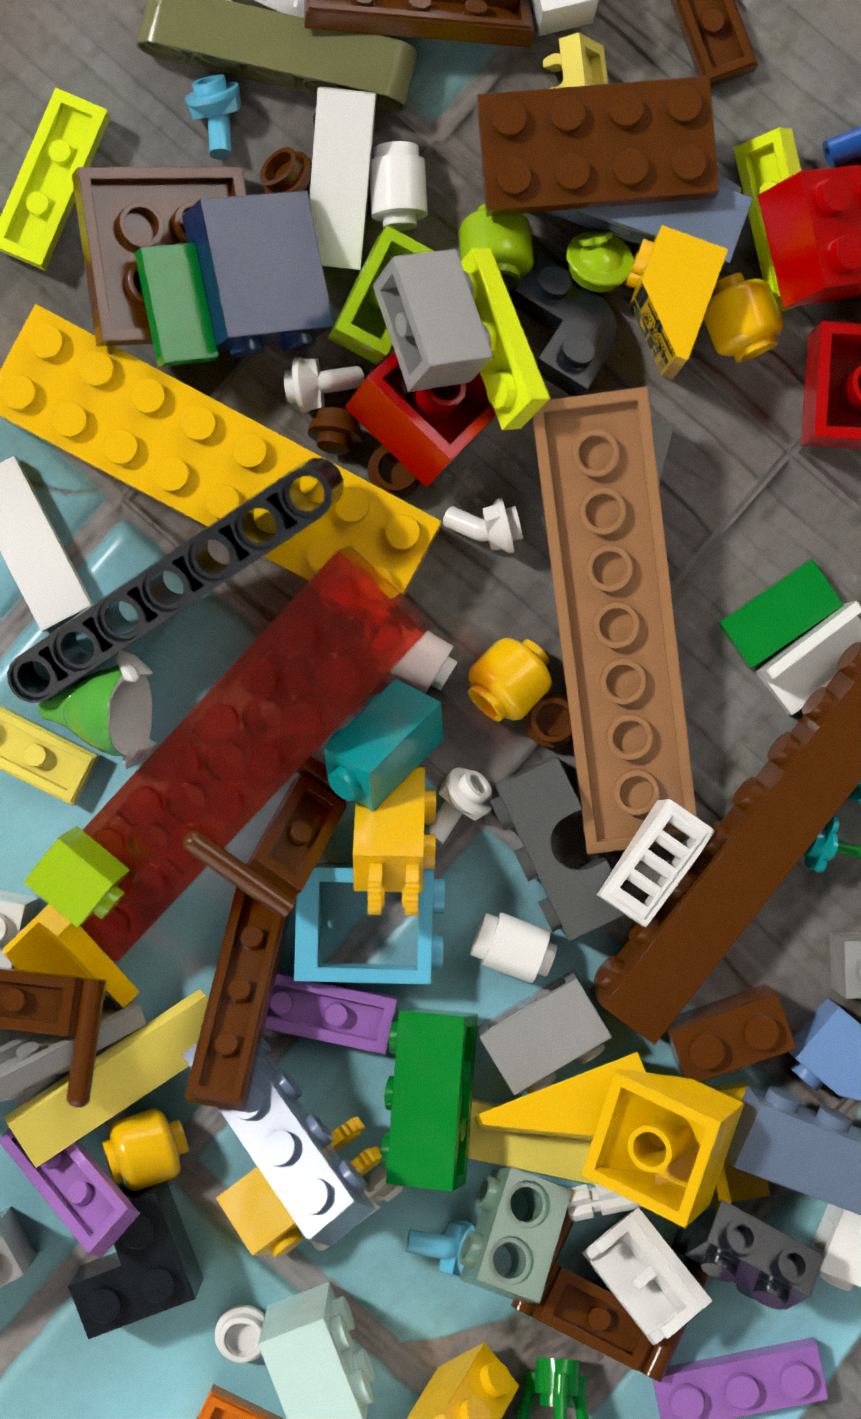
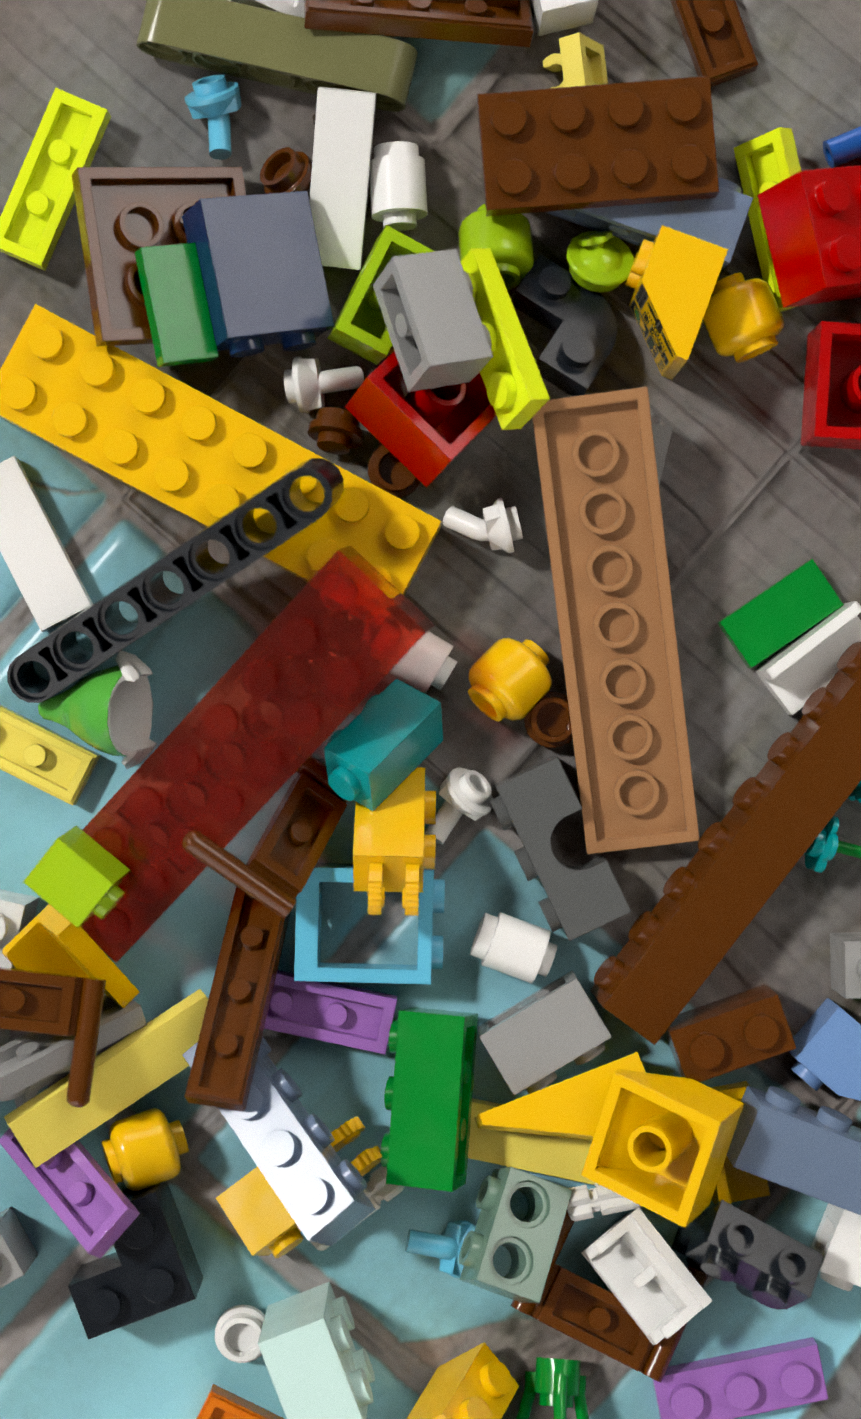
white slope [597,799,715,927] -> none

